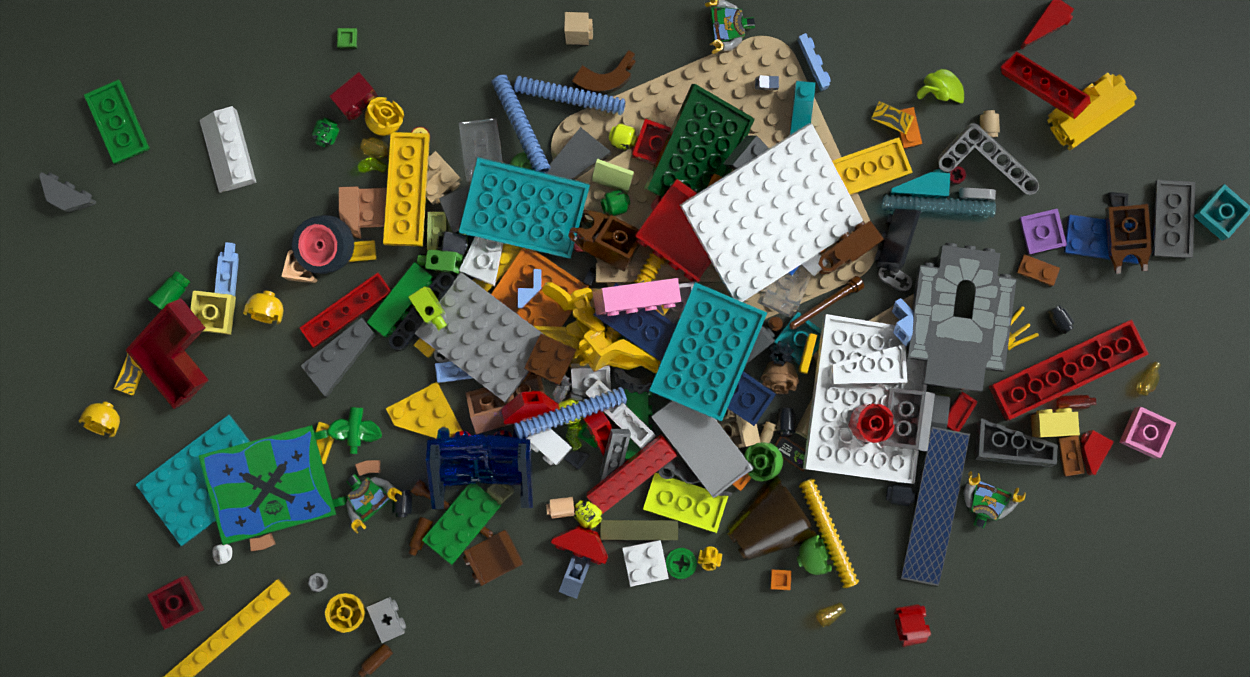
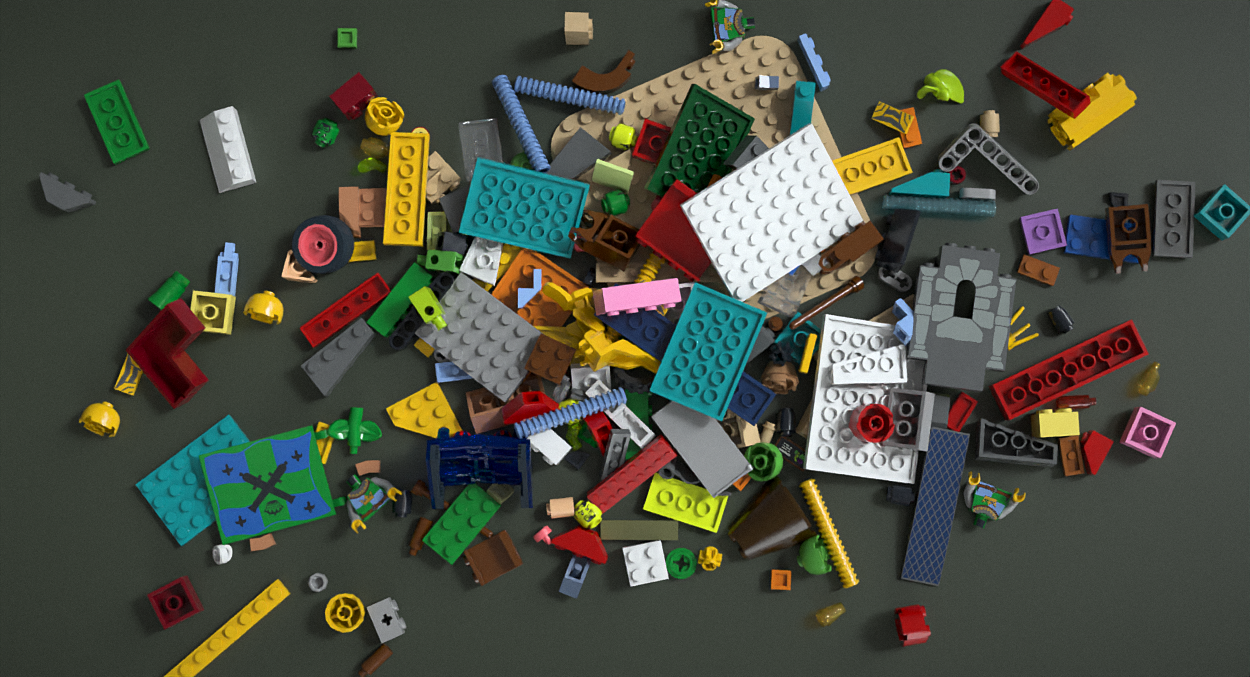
none -> coral tile [533,525,552,545]

